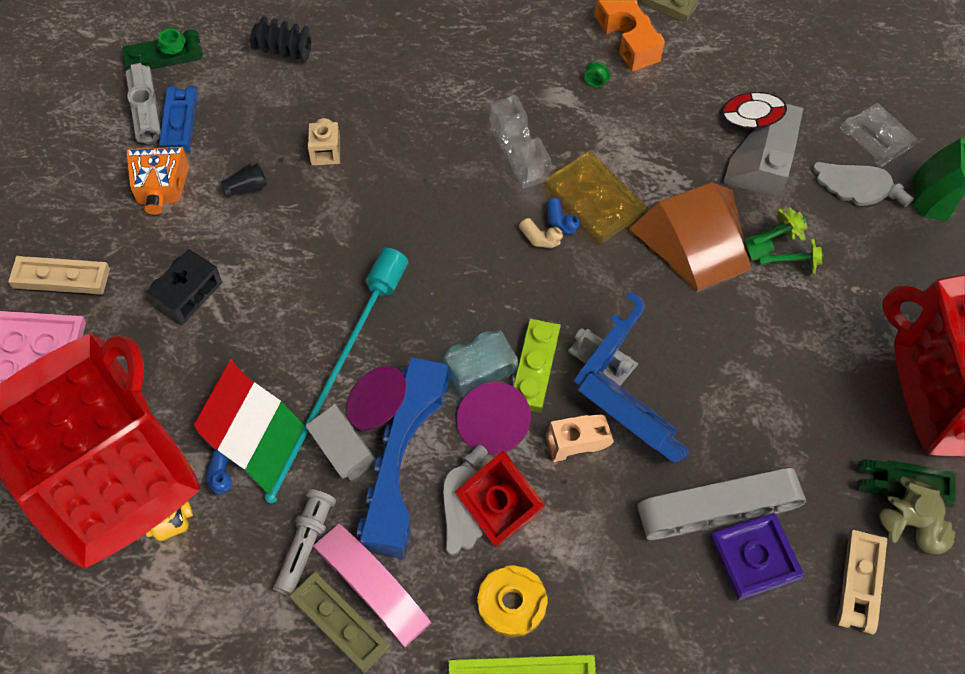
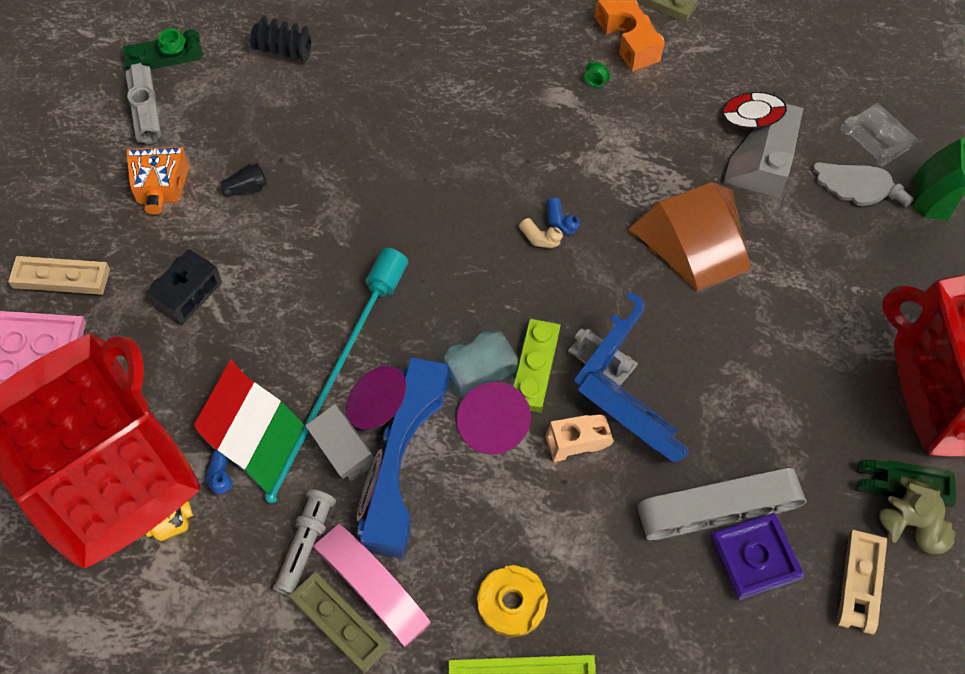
blue plate [159,86,198,152] -> none
tan brick [308,118,340,165] -> none
light grey animal [443,444,488,556] -> none
red slope [455,450,546,547] -> none
clear arch [489,95,551,189] -> none
clear yellow plate [545,151,648,244] -> none
plant [745,207,824,274] -> none
none -> white sticker [357,449,382,521]

